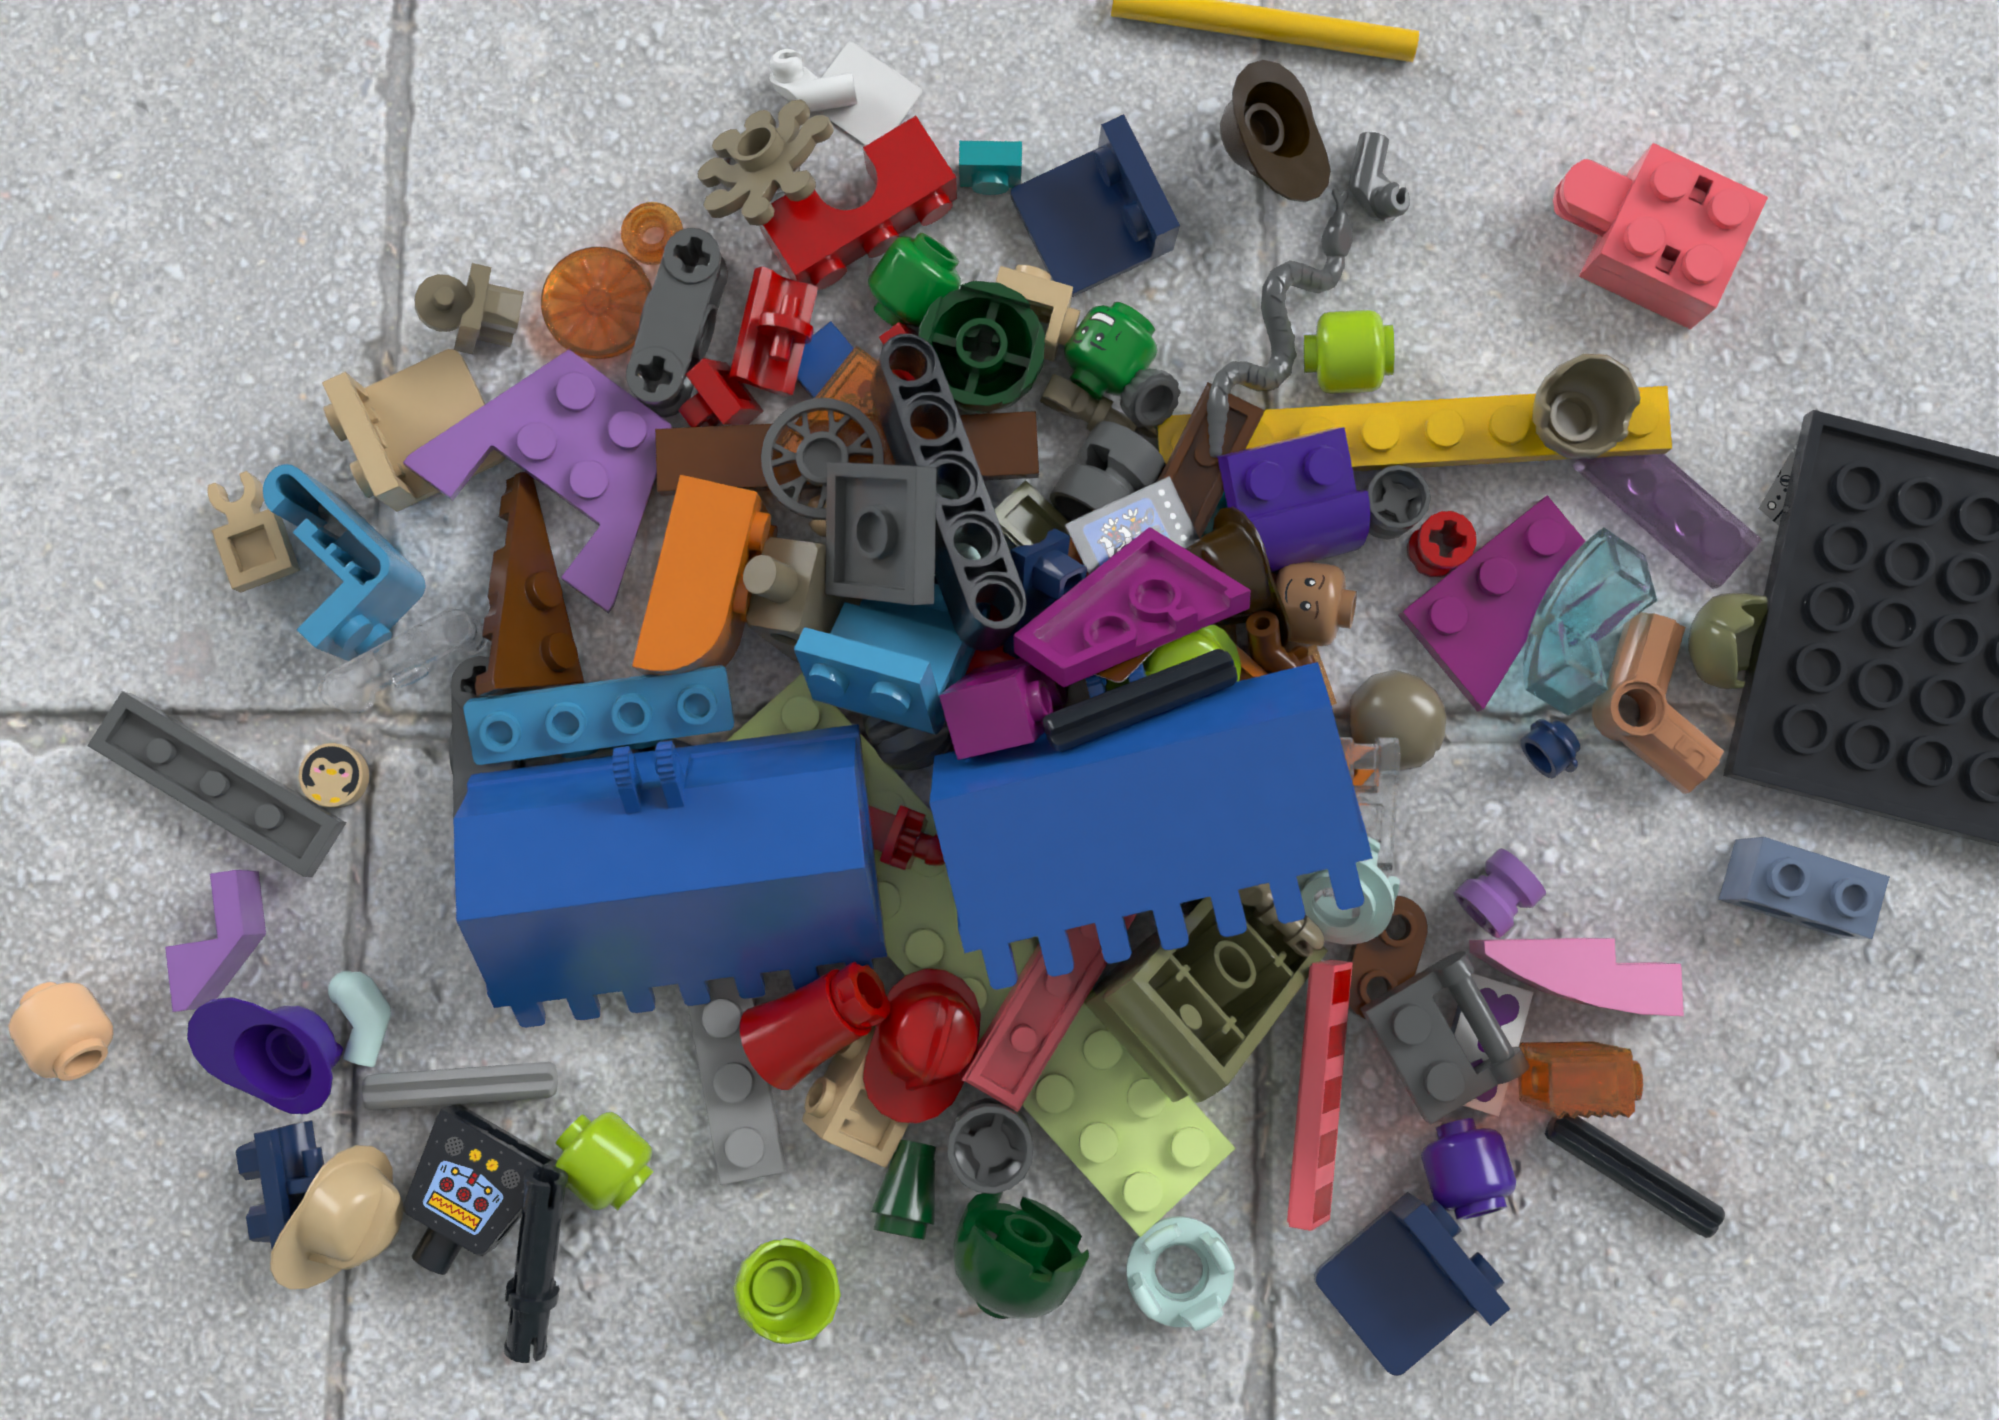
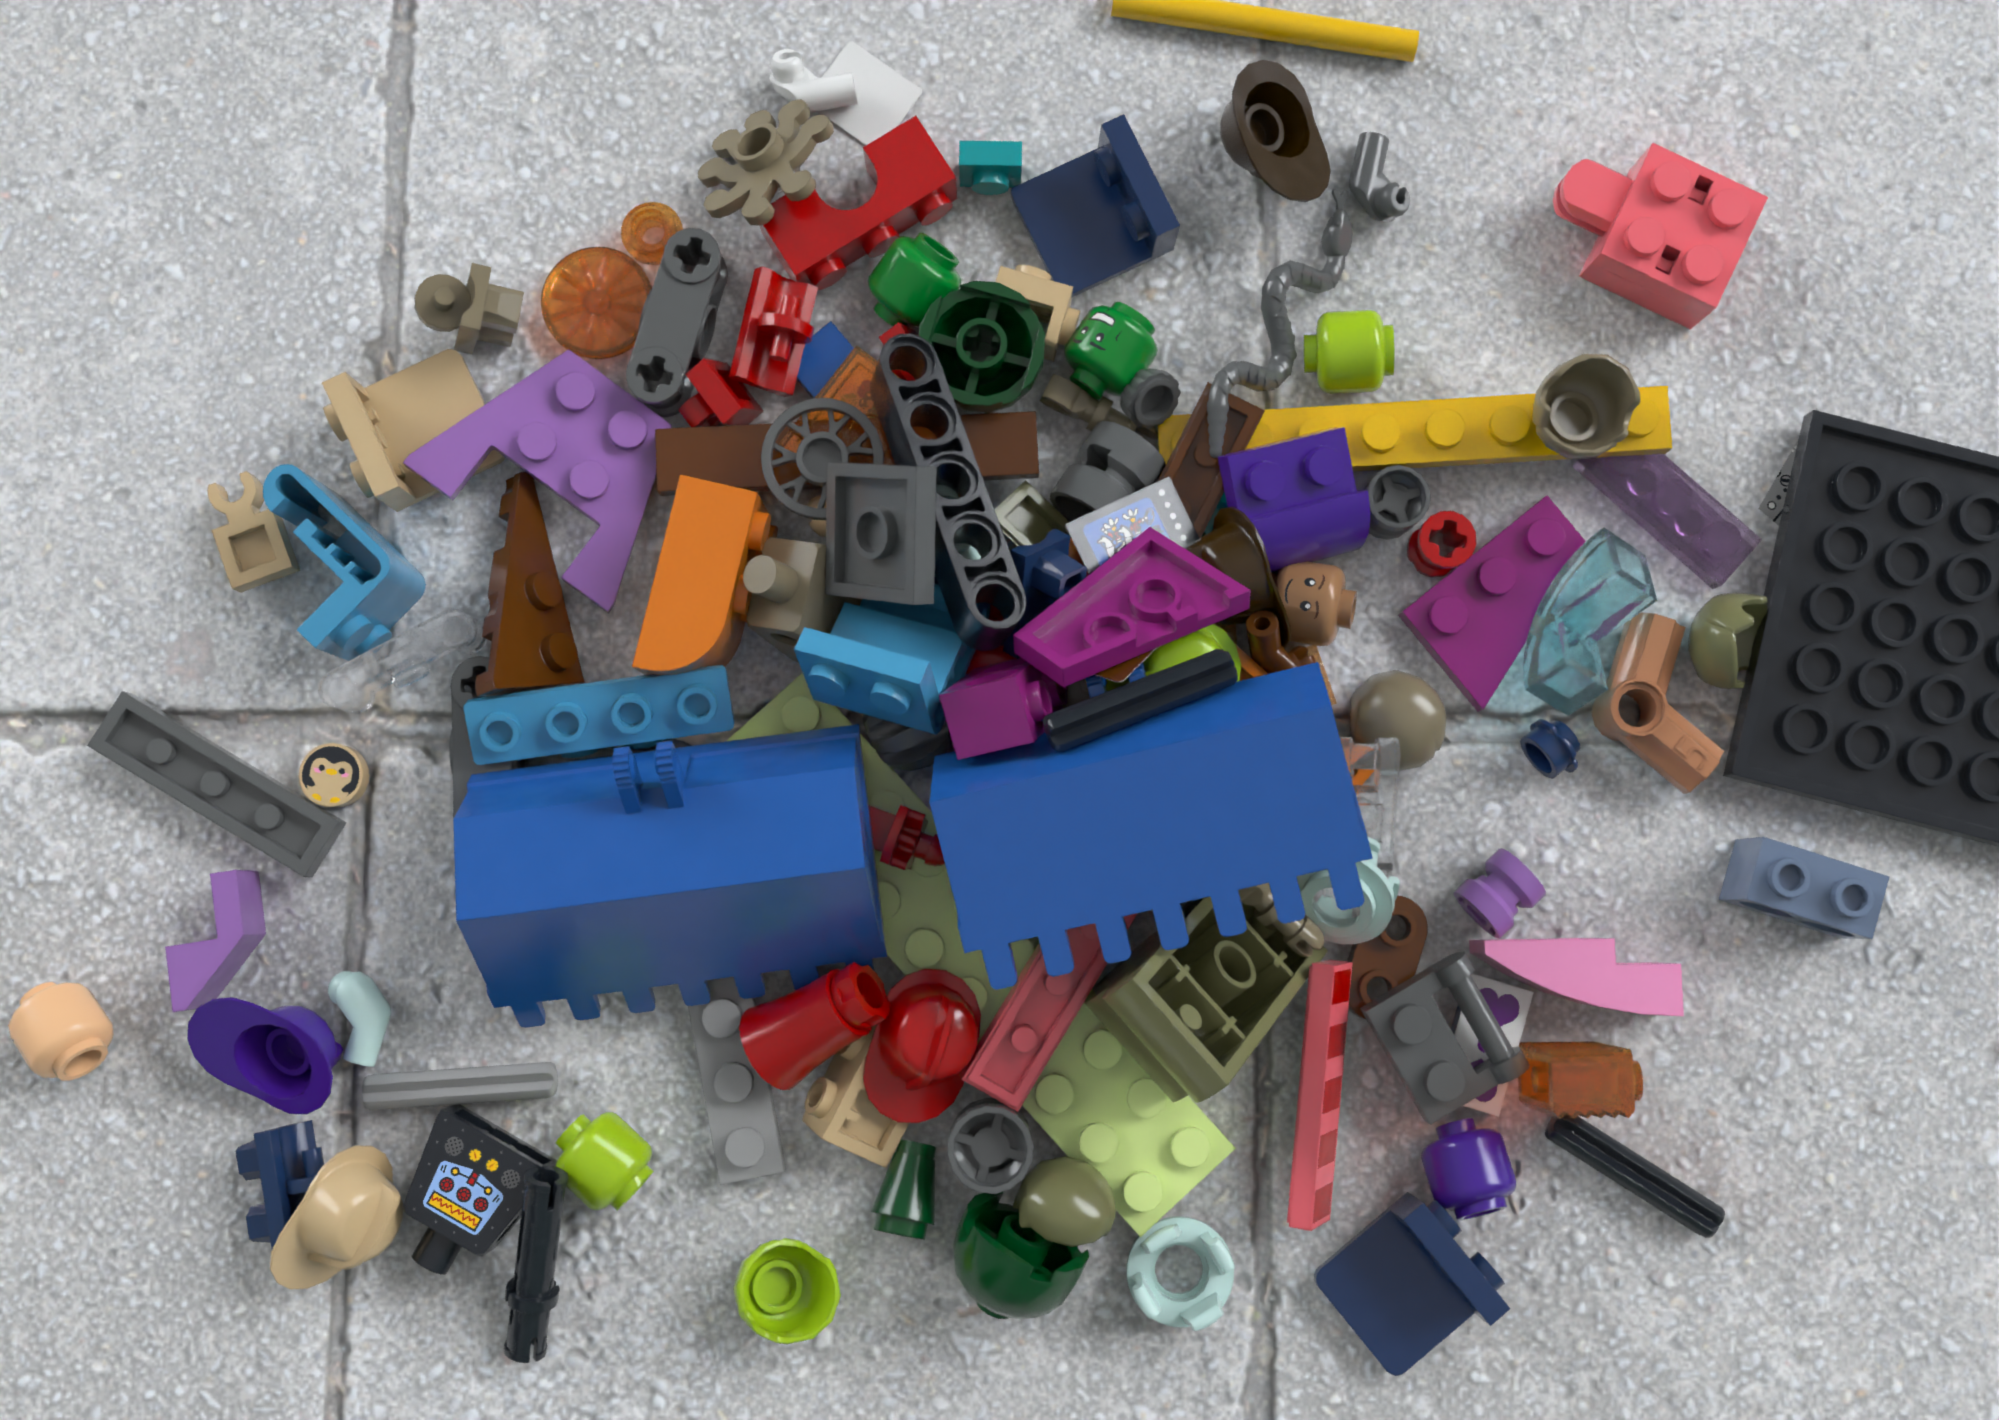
none -> olive hair [1013,1156,1116,1247]

